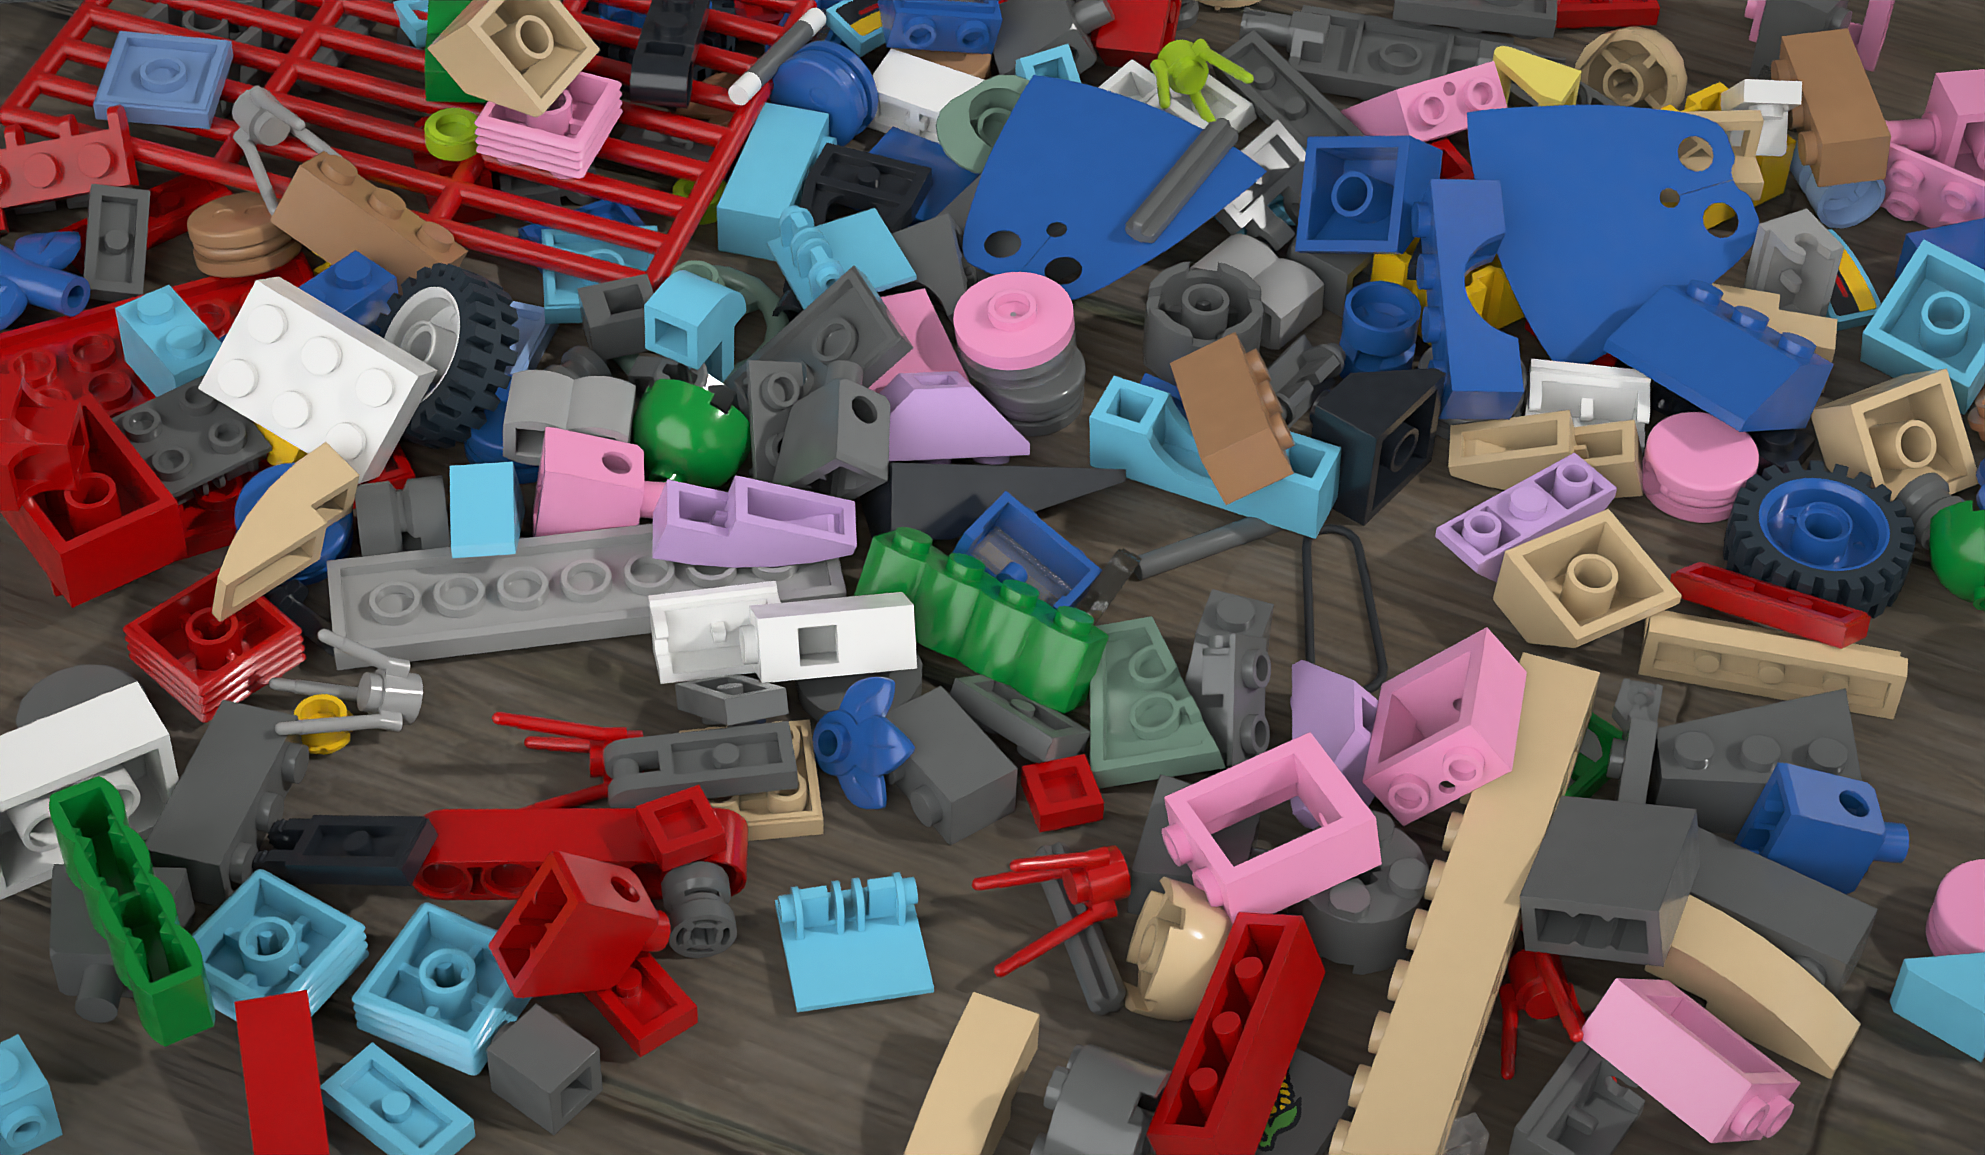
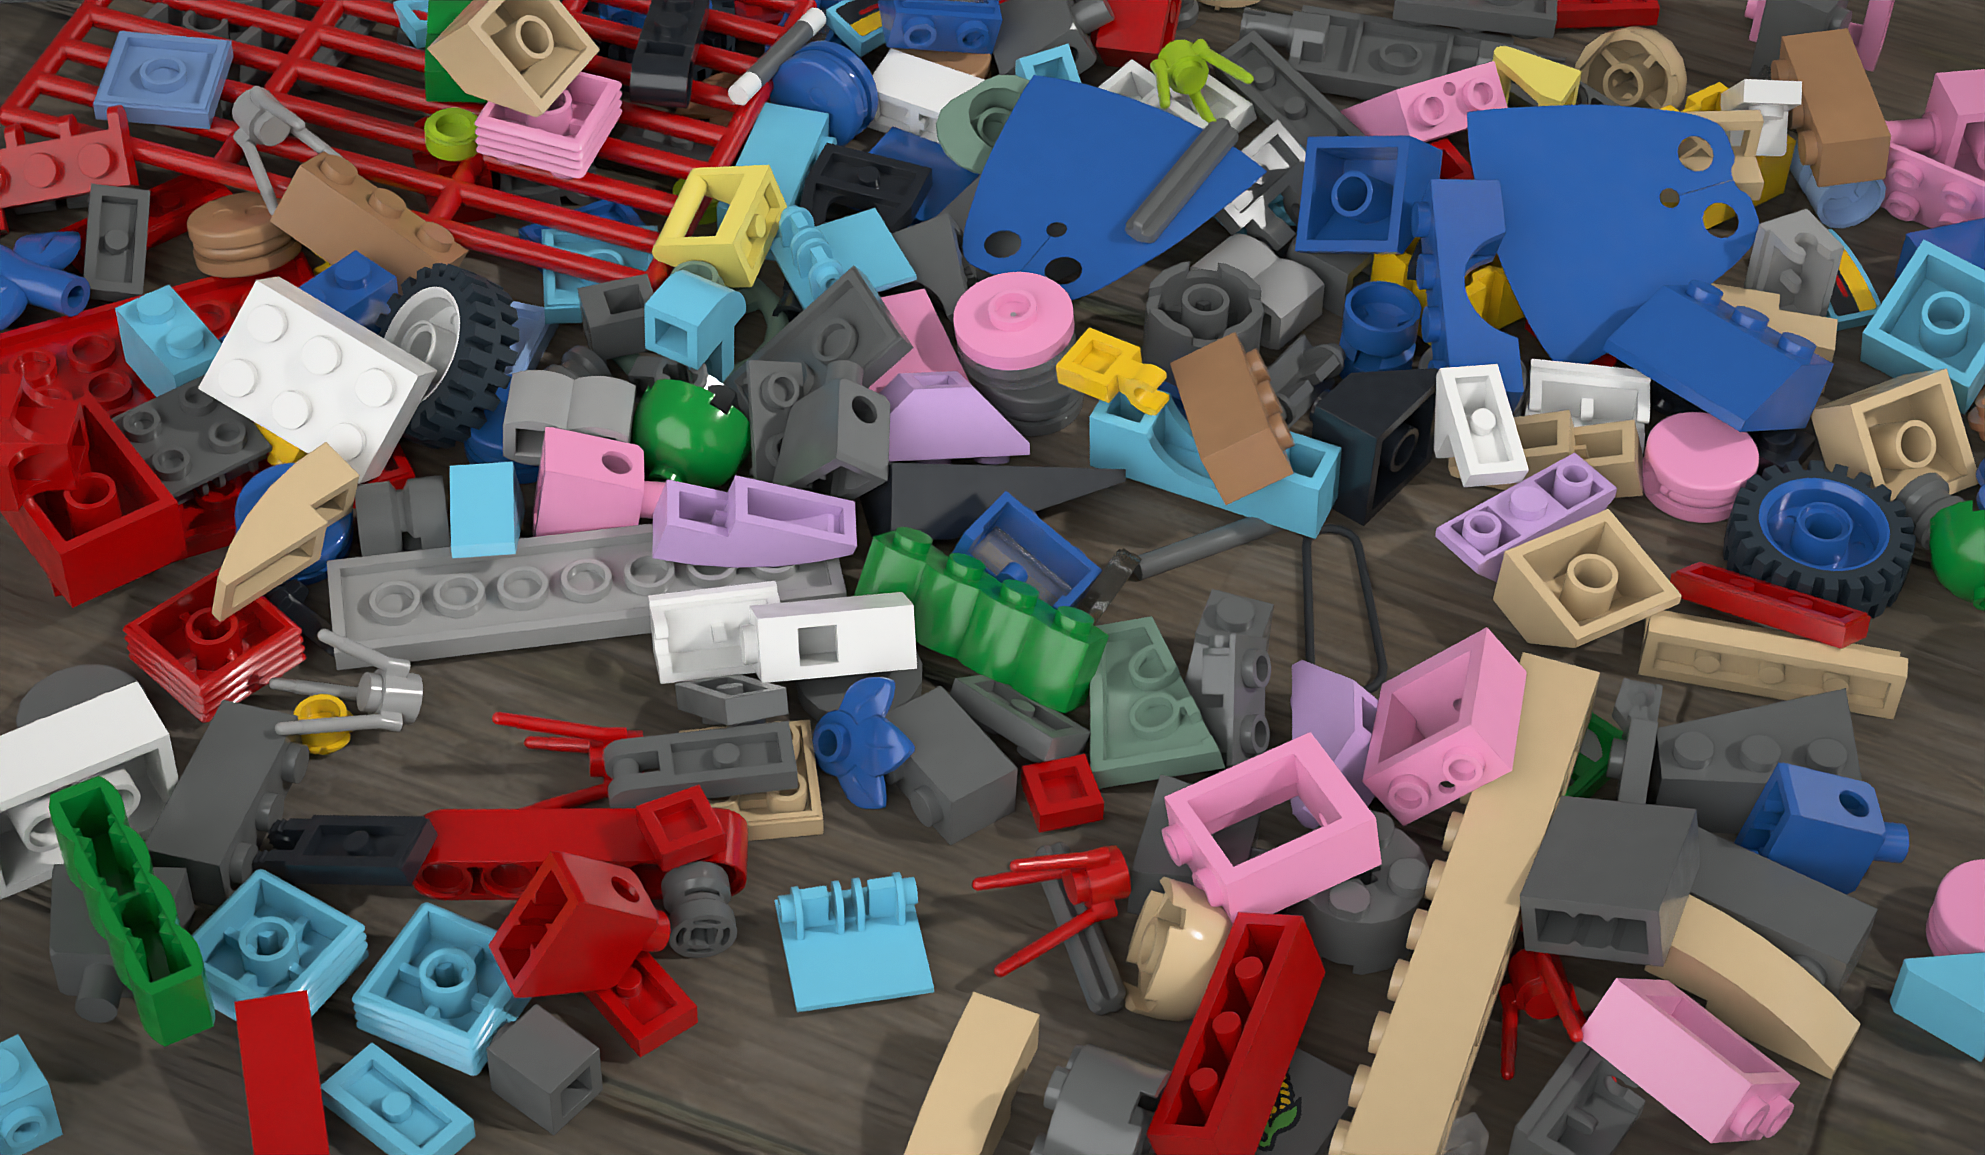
none -> light yellow tile [652,165,787,288]
none -> yellow plate [1056,327,1169,415]
none -> white slope [1434,364,1529,487]

